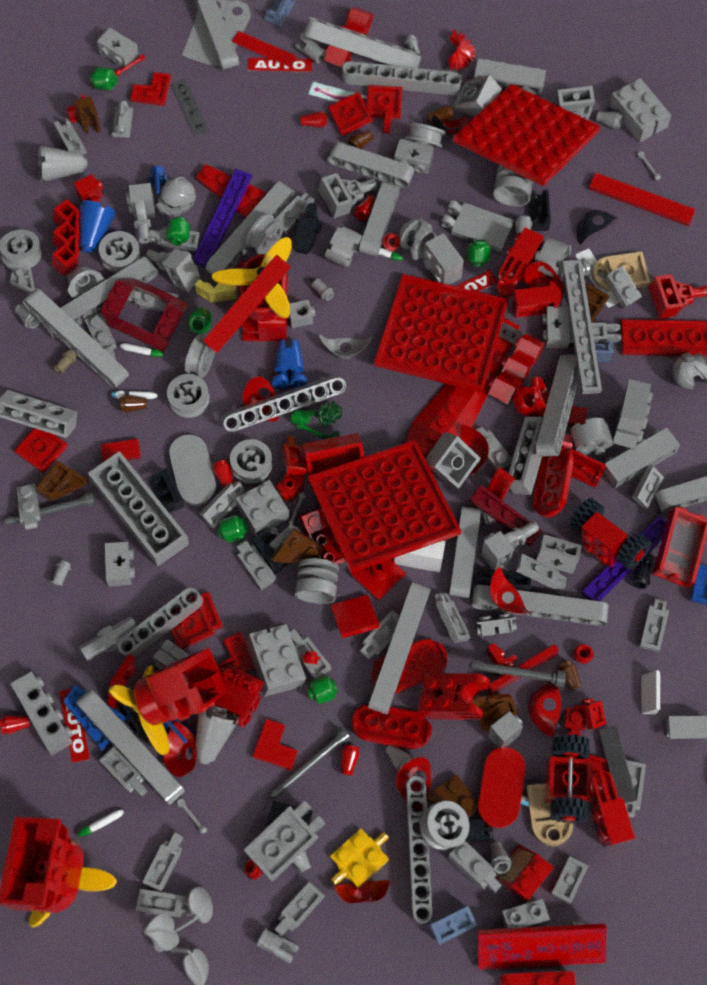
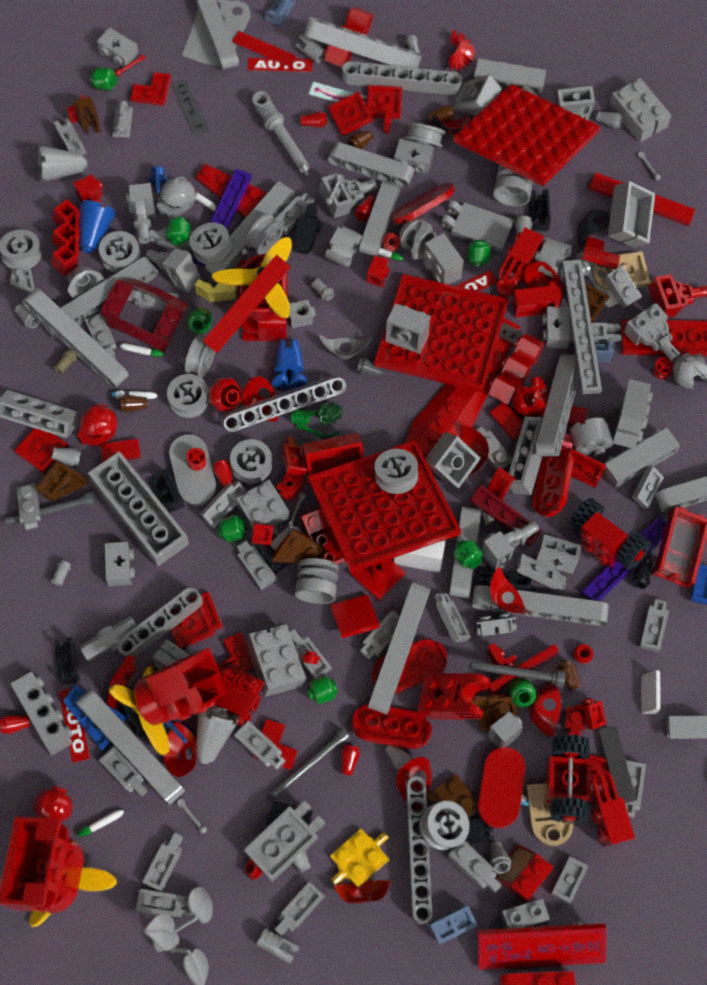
none -> red plant [33,786,73,822]
none -> light grey cone [52,448,81,467]
none -> black hinge [55,637,81,685]
none -> red helmet [77,404,117,447]
none -> red wheel [186,448,207,471]
none -> light grey wheel [189,223,232,265]
none -> white piece [195,192,217,211]
none -> red plant [208,377,243,412]
none -> light grey hinge [234,721,285,770]
none -> red tile [251,523,273,546]
none -> light grey piece [252,91,310,176]
none -> light grey hinge [326,174,344,205]
none -> dark grey cone [356,357,384,378]
none -> red brick [367,256,390,288]
none -> light grey wheel [375,449,418,494]
none -> light grey brick [386,304,430,354]
none -> red tile [391,183,455,224]
none -> green head [453,540,483,569]
none -> red tile [489,402,523,441]
none -> green head [508,677,536,707]
none -> red tile [582,236,620,270]
none -> light grey piece [608,181,655,248]
none -> light grey brick [624,303,681,361]
none -> red wheel [653,357,673,380]

